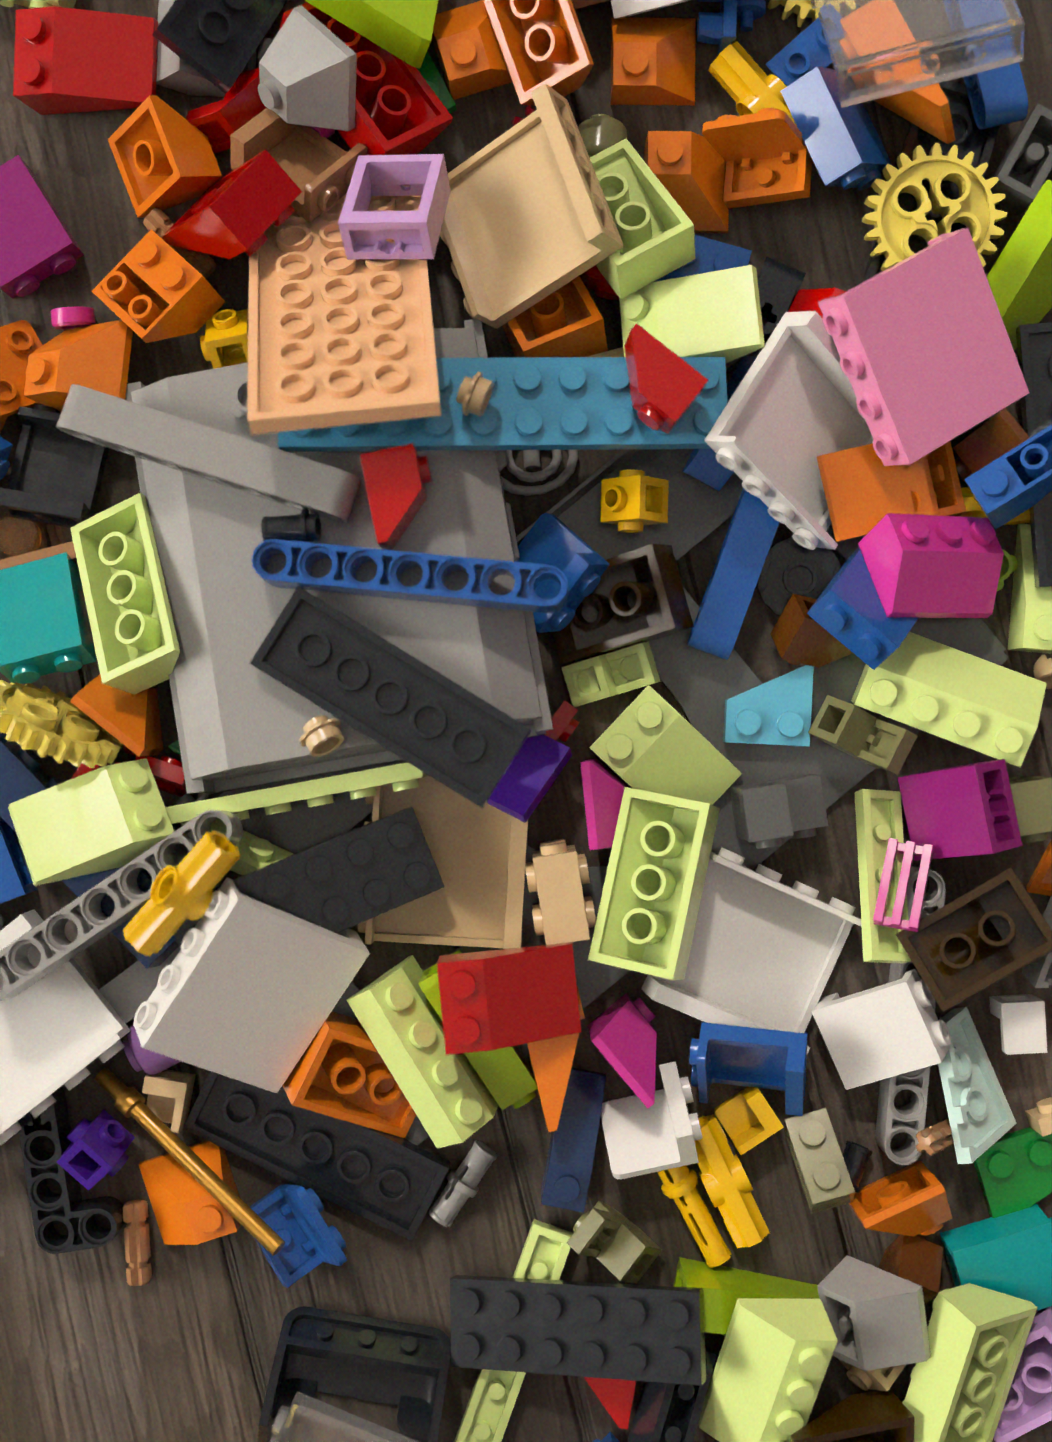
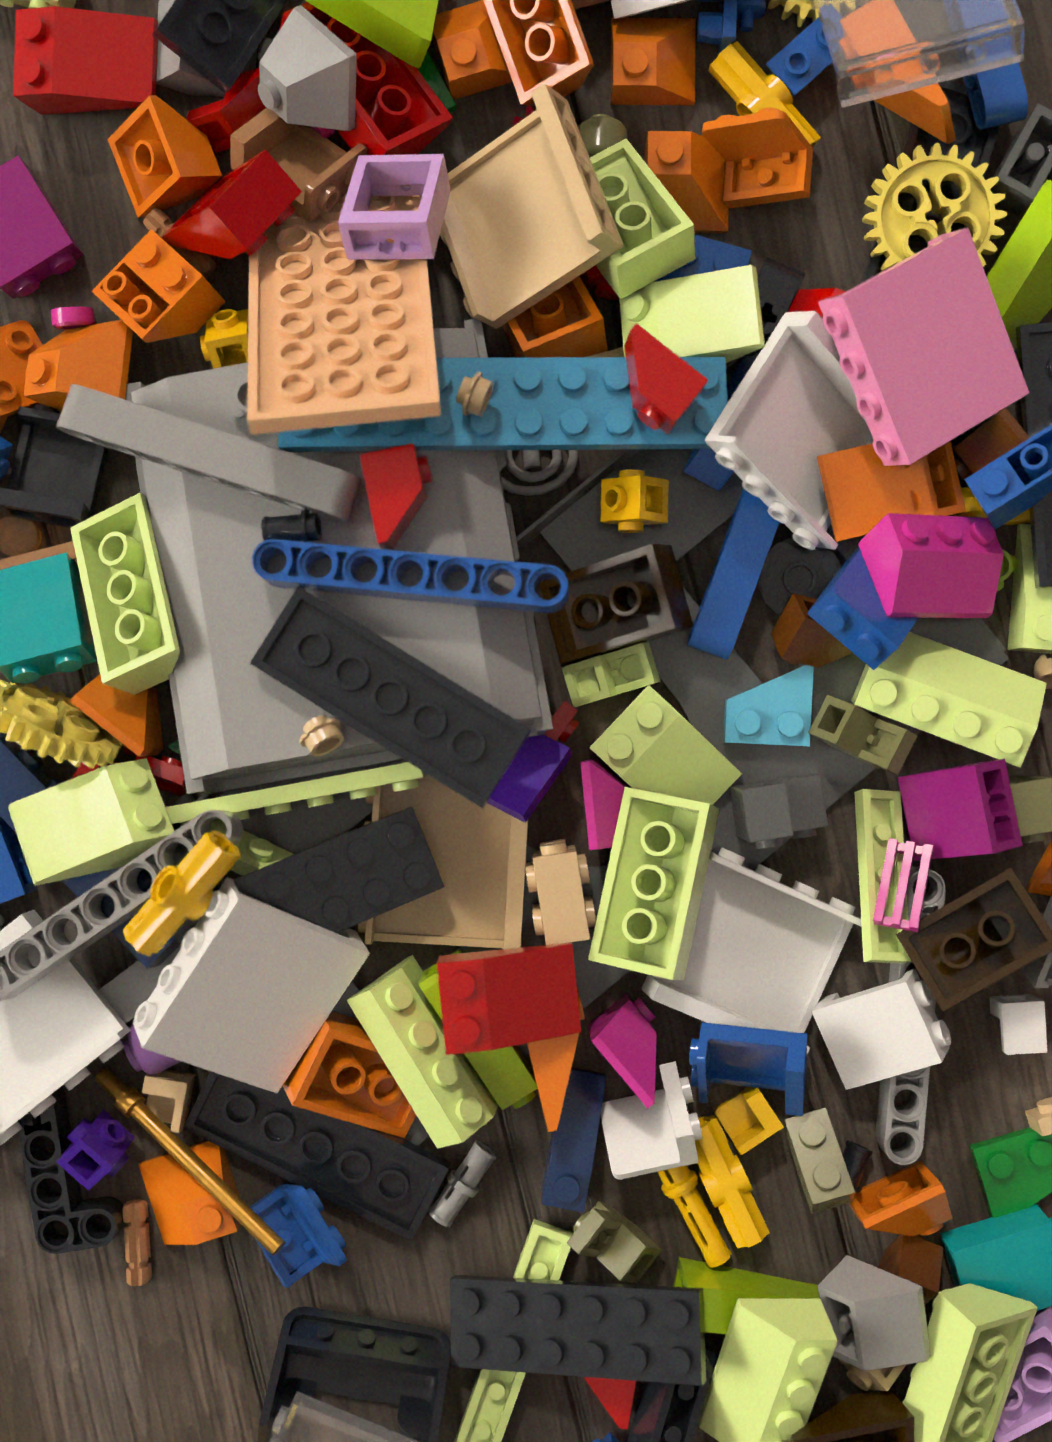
blue bracket [516,513,610,633] -> none
brick [781,66,892,191] -> none
medium nougat axle [915,1119,954,1156] -> none
light aqua wing [938,1007,1017,1164] -> none

